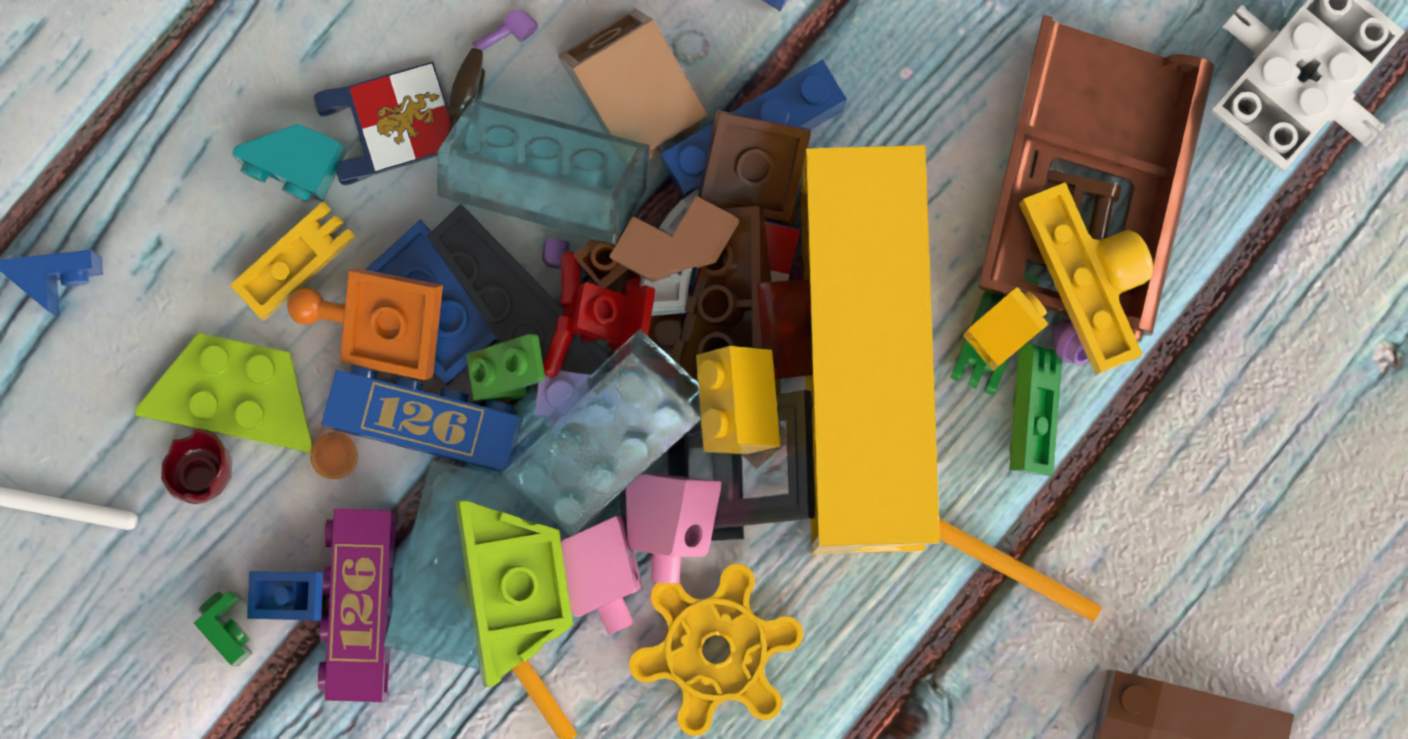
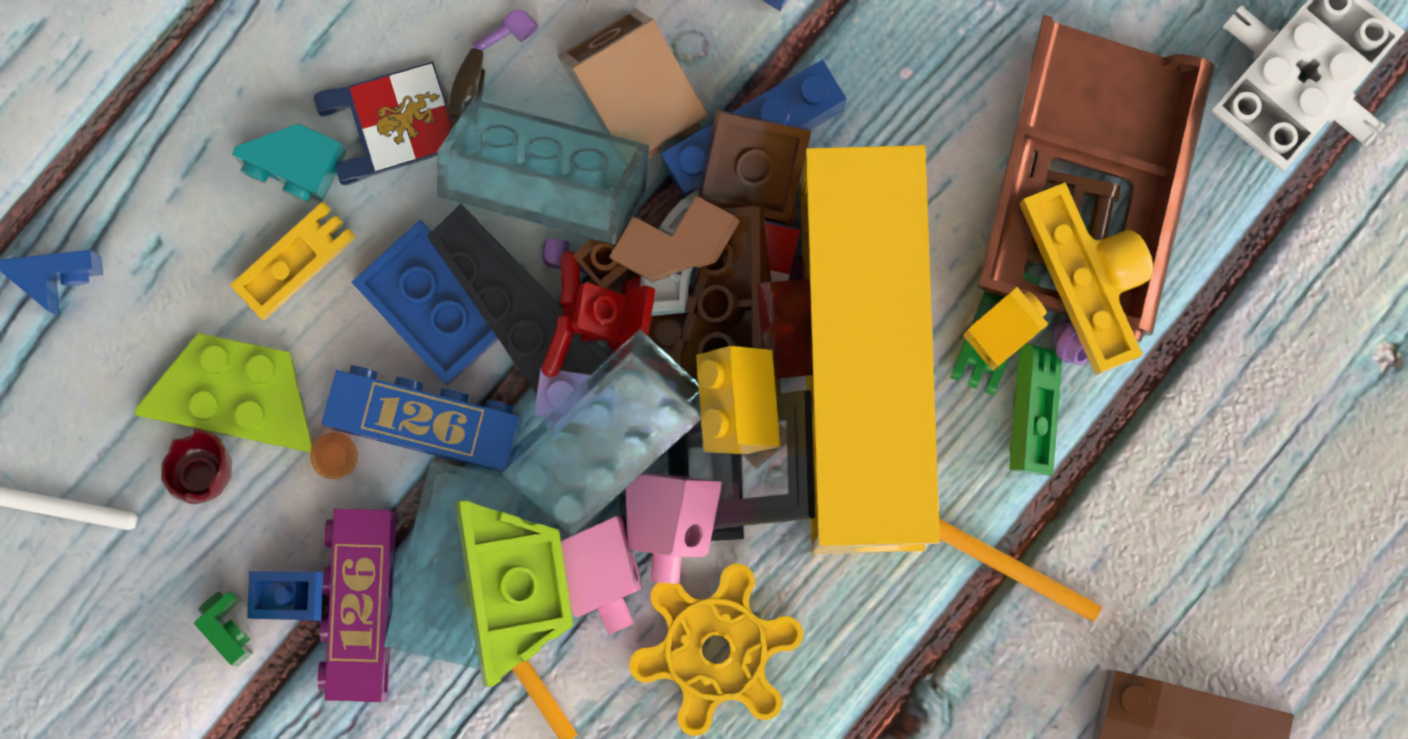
orange plate [287,268,443,380] -> none
bright green bracket [466,334,545,401] -> none

